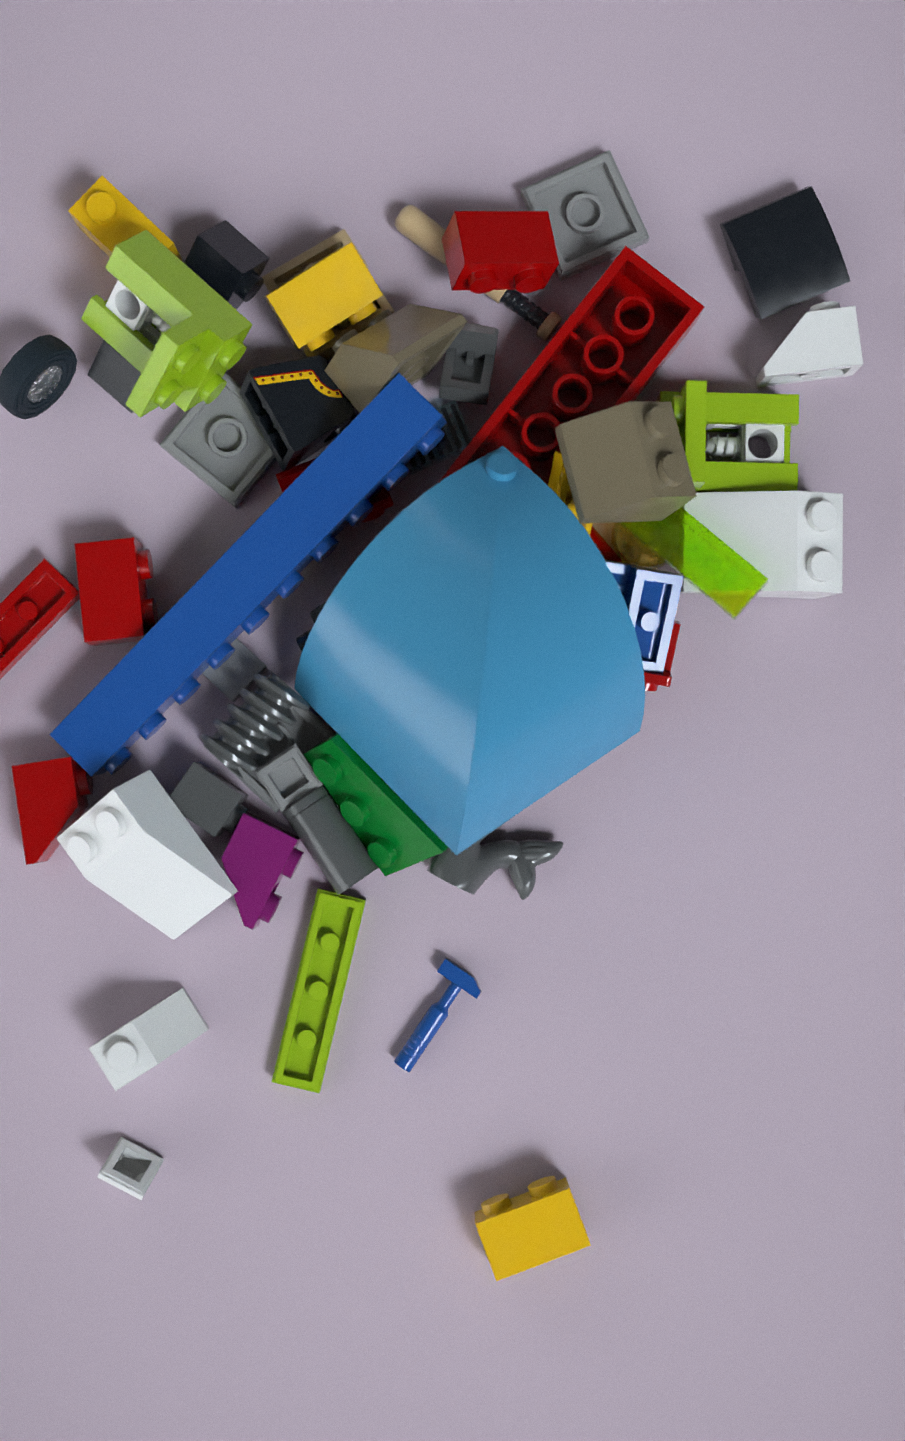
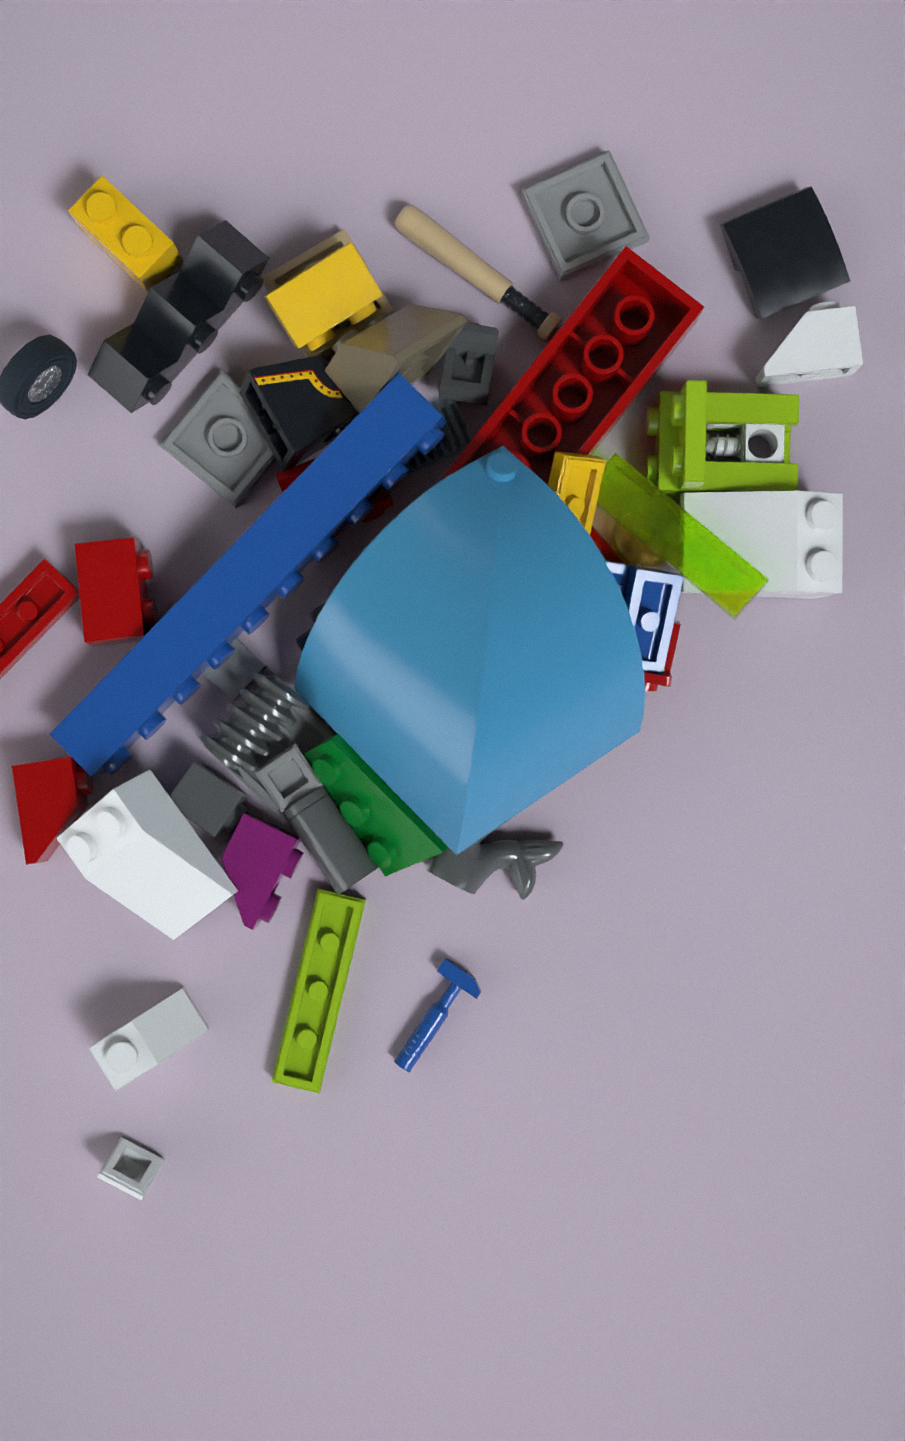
lime brick [81,230,253,418] -> none
red brick [442,211,559,294] -> none
yellow brick [474,1176,591,1281] -> none
dark tan slope [555,401,697,523] -> none

